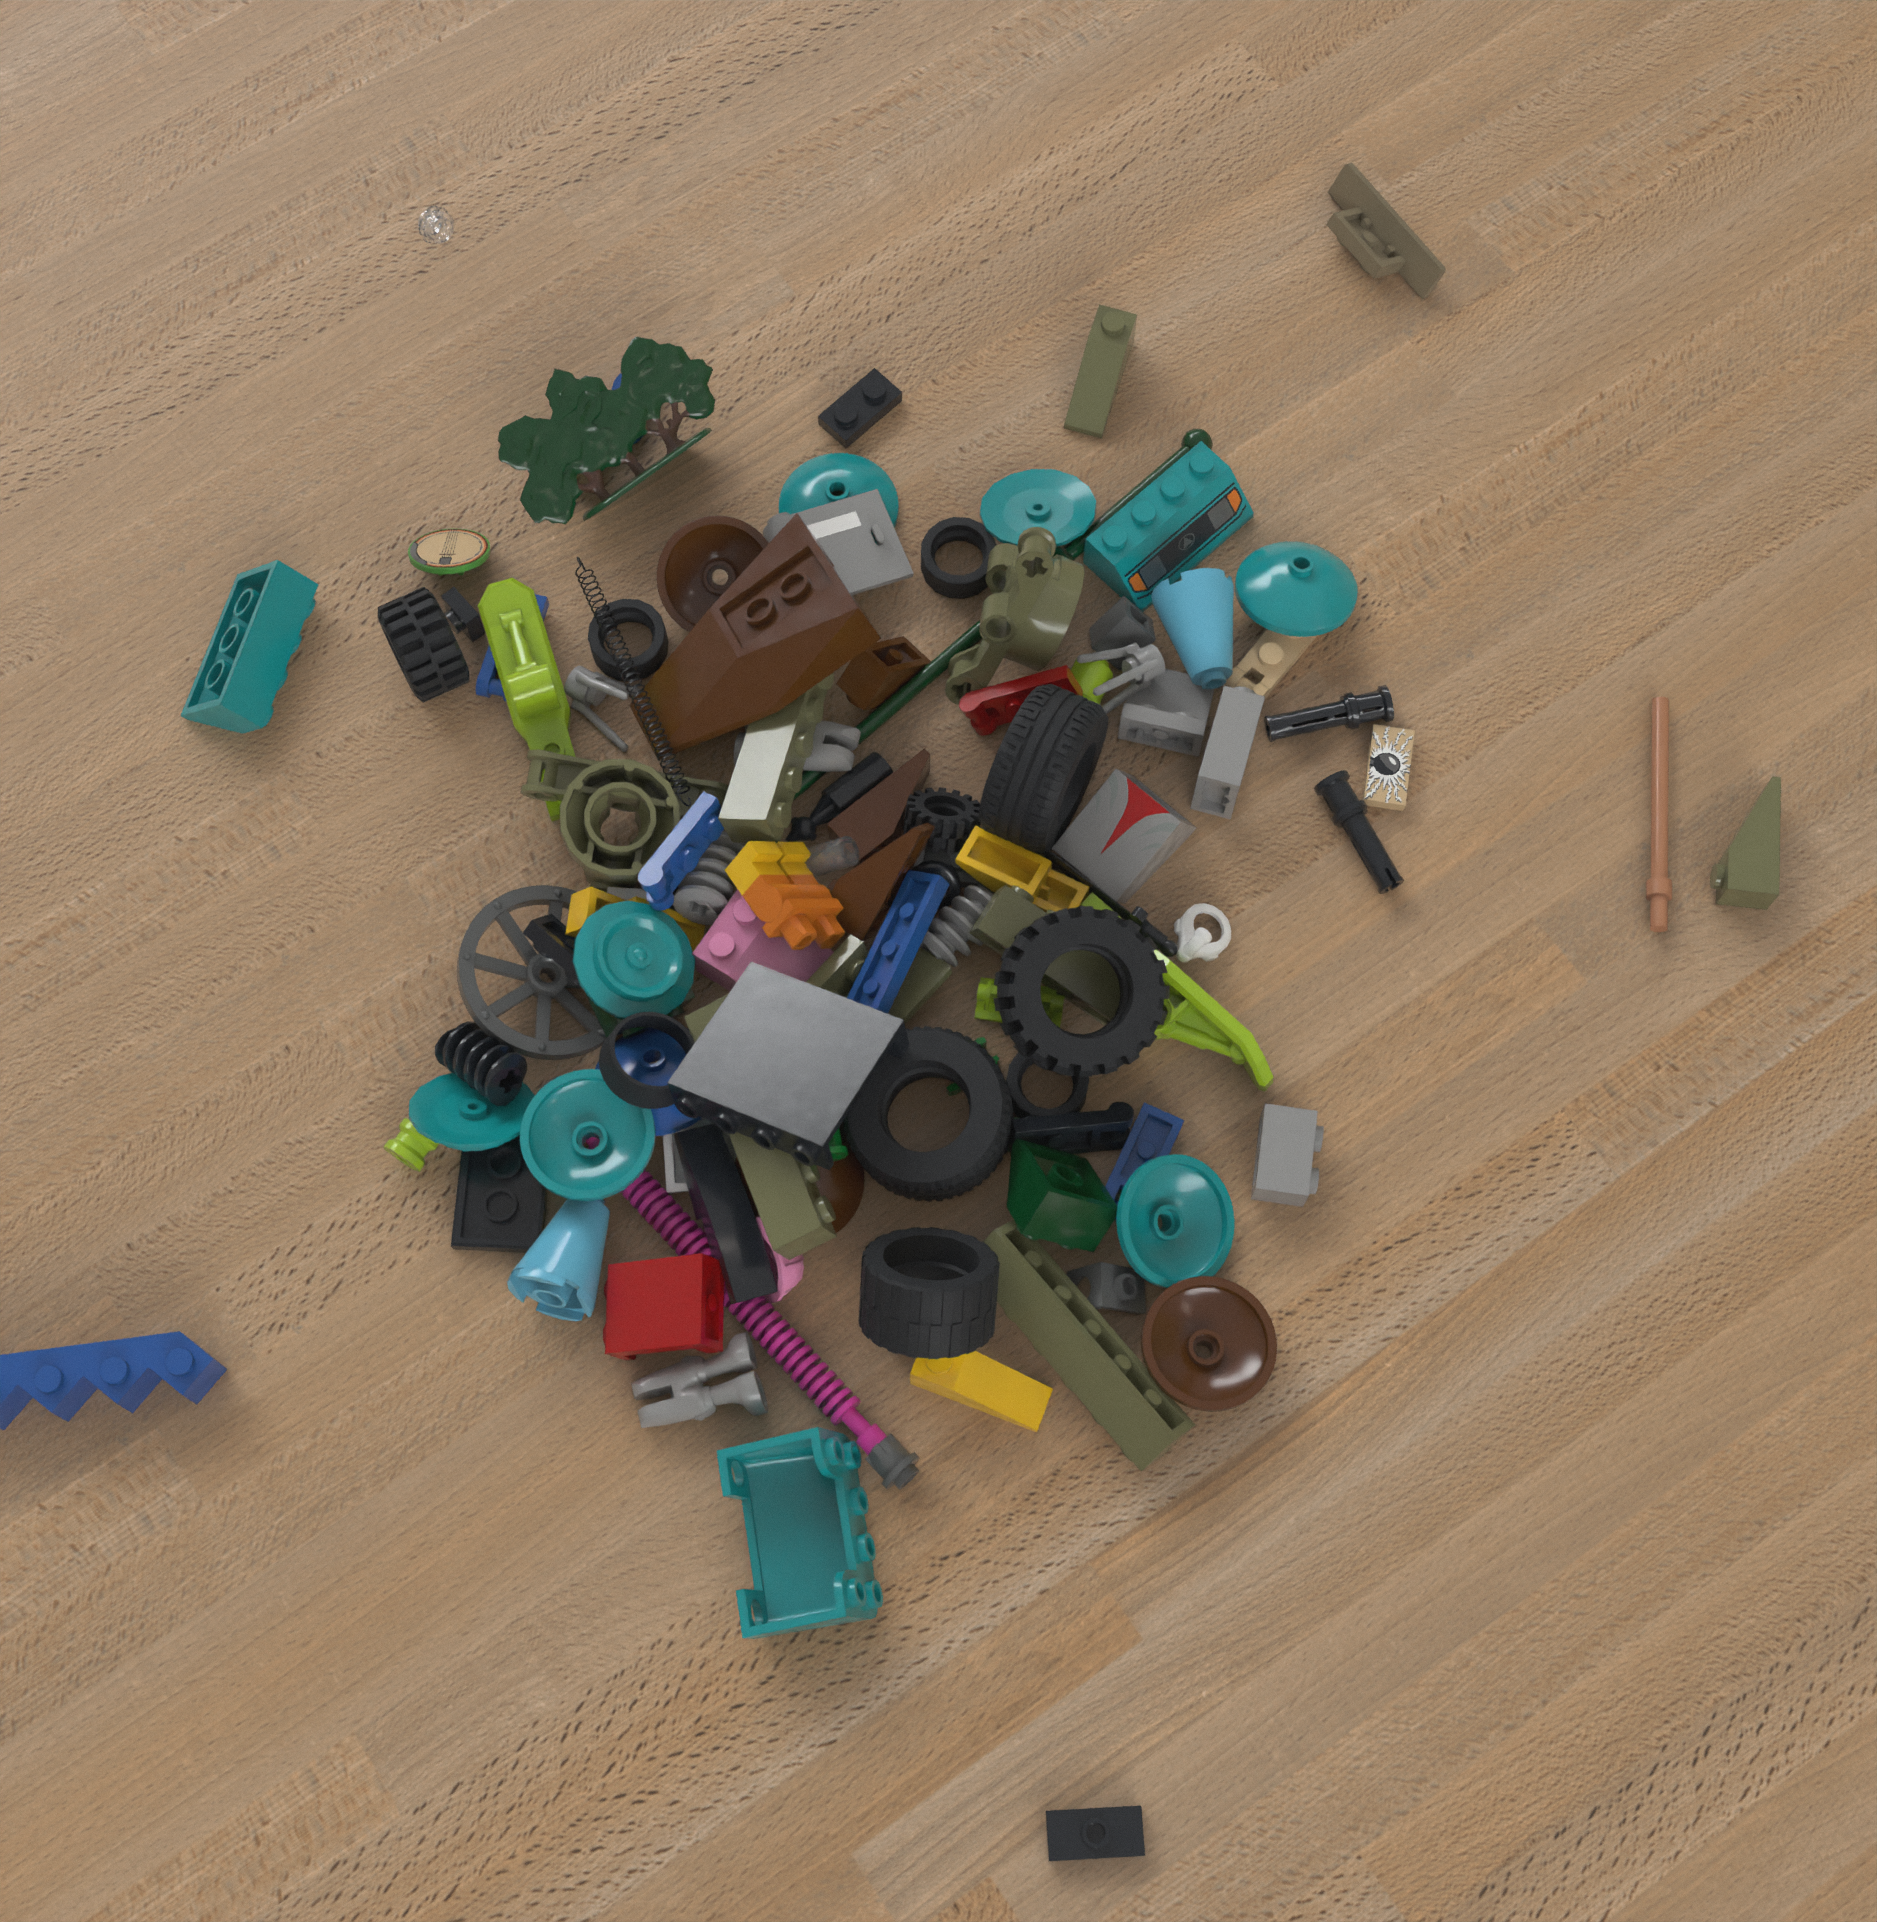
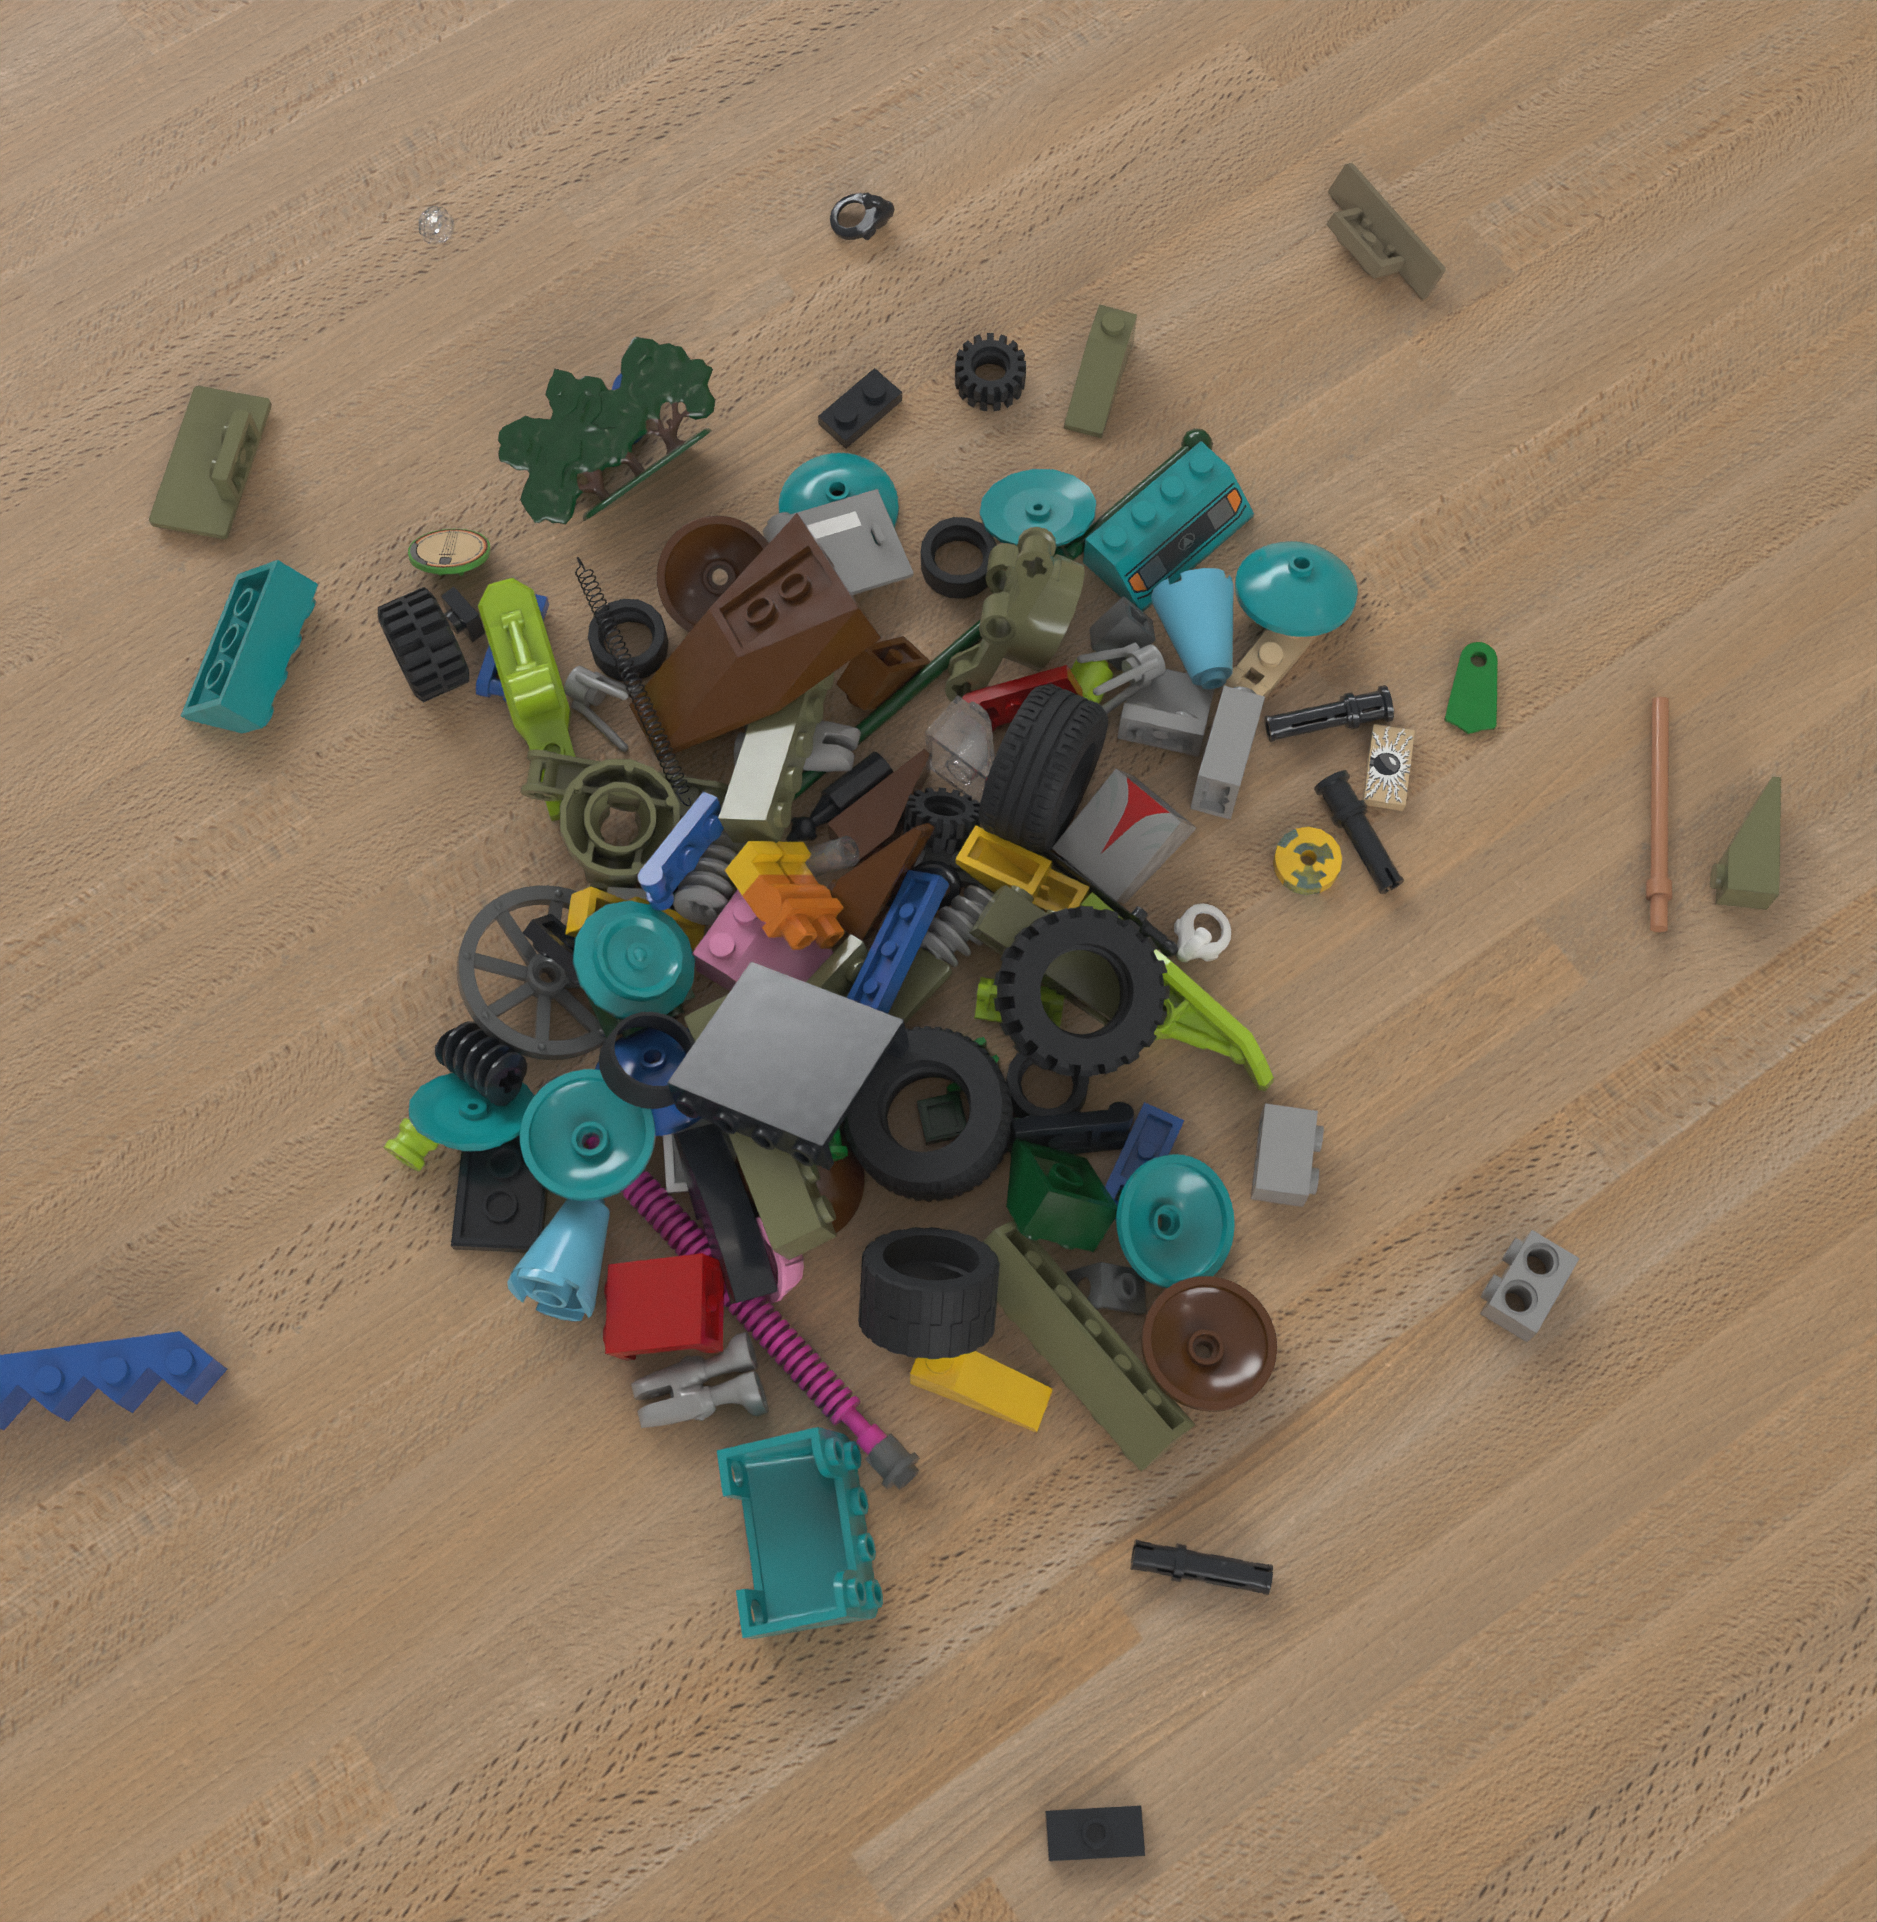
none -> olive bracket [149,386,272,539]
none -> black piece [830,192,895,240]
none -> dark green tile [917,1091,967,1145]
none -> clear slope [925,696,995,803]
none -> black tyre [955,333,1026,411]
none -> black pin [1130,1539,1273,1595]
none -> yellow piece [1273,827,1342,895]
none -> green piece [1444,642,1498,735]
none -> light grey brick [1480,1230,1580,1342]

